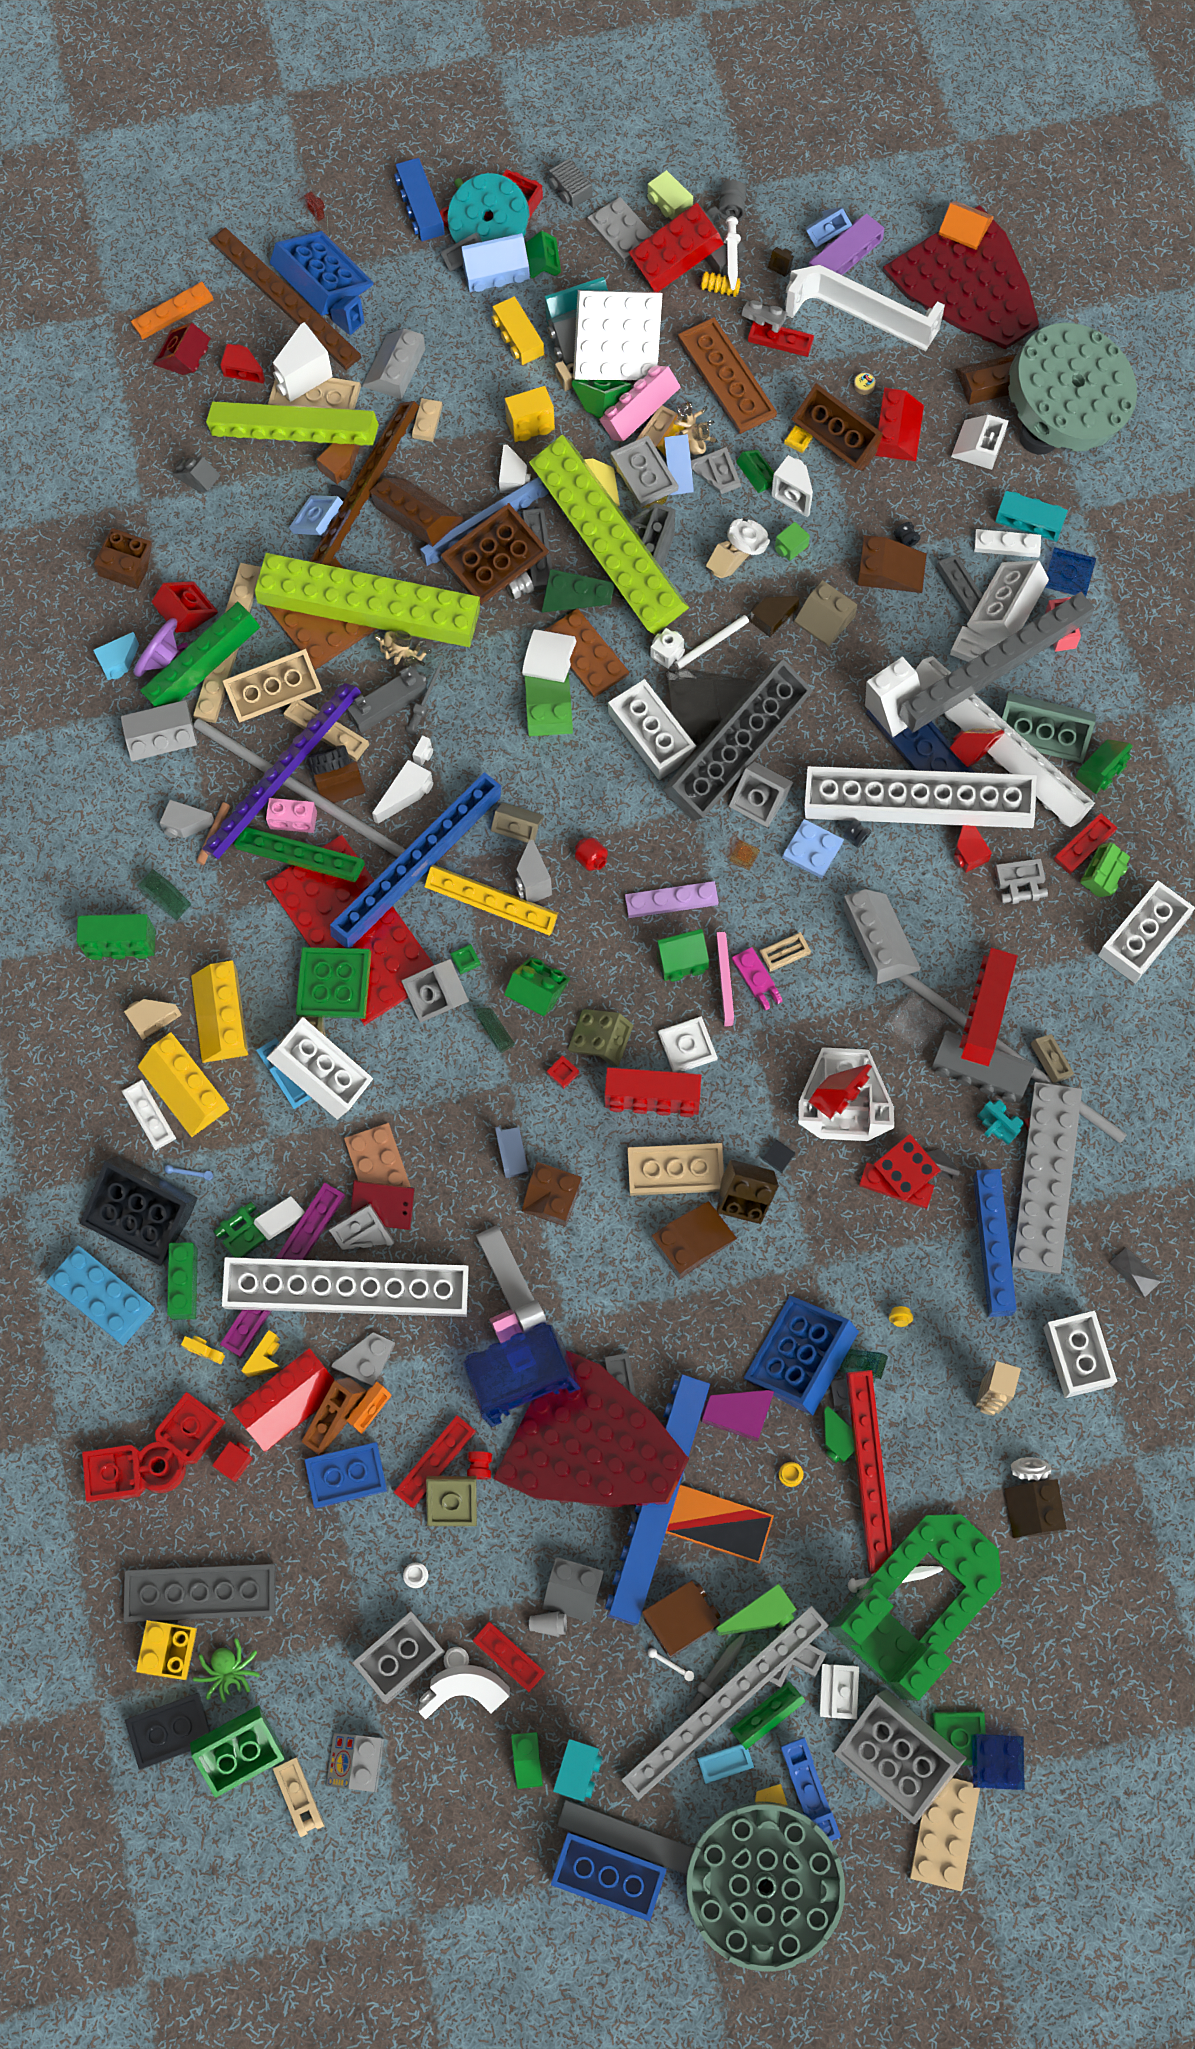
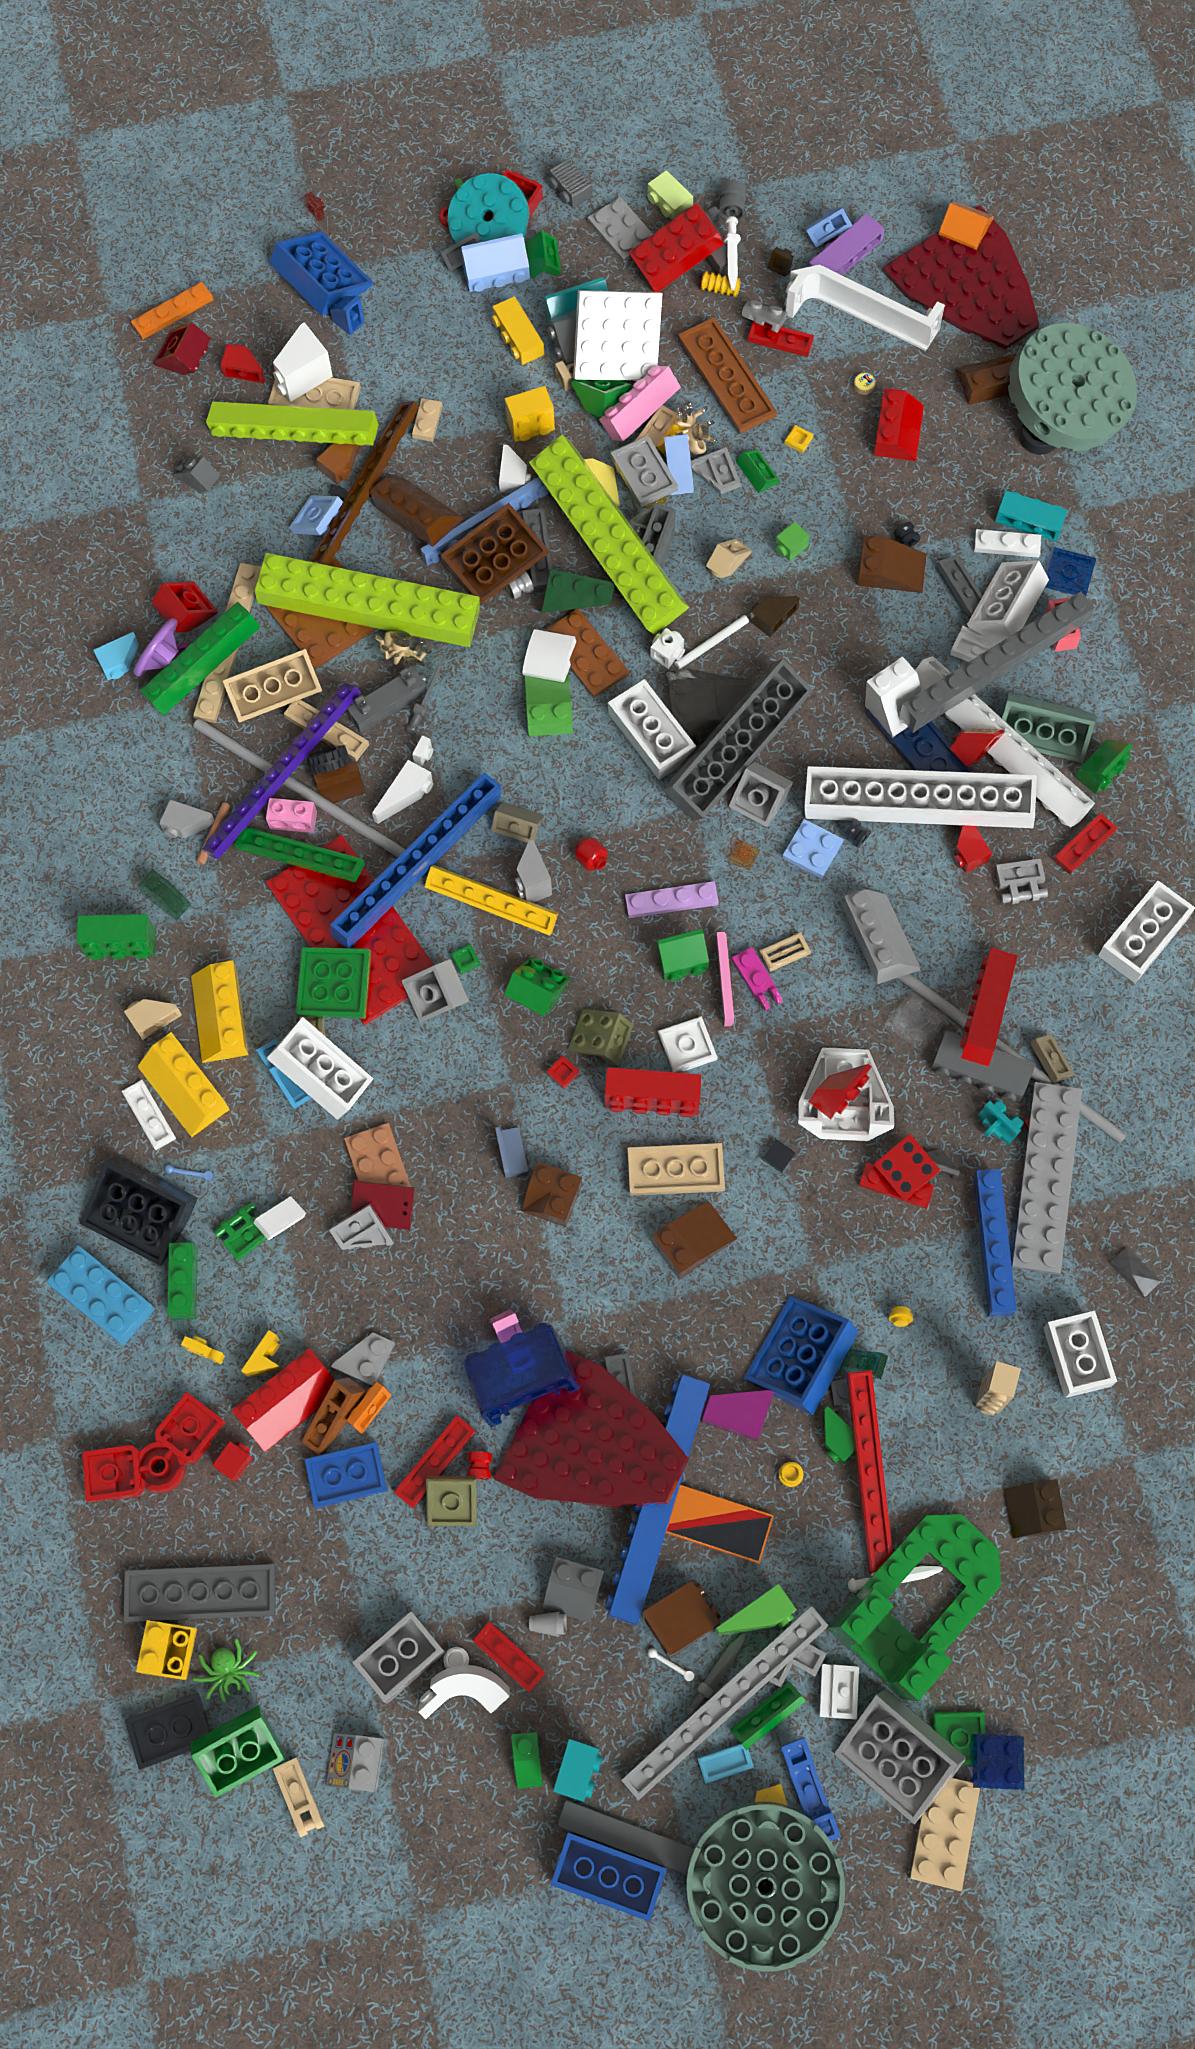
reddish brown slope [94,528,152,589] -> none
light grey slope [121,700,198,761] -> none
reddish brown plate [210,227,362,370] -> none
magenta plate [220,1182,346,1358] -> none
white brick [222,1258,469,1317] -> none
light grey slope [363,329,425,399] -> none
blue brick [394,158,445,241] -> none
white plate [403,1563,428,1588] -> none
clear green slope [476,1008,515,1053] -> none
light grey beam [476,1225,547,1339] -> none
dark brown slope [716,1159,779,1224] -> none
white tile [727,519,770,555] -> none
white slope [772,455,813,517] -> none
reddish brown slope [791,383,883,471] -> none
dark tan slope [794,580,857,647] -> none
white slope [951,415,1008,470] -> none
white gear [1011,1457,1051,1481] -> none
bright green brick [1080,843,1130,897] -> none

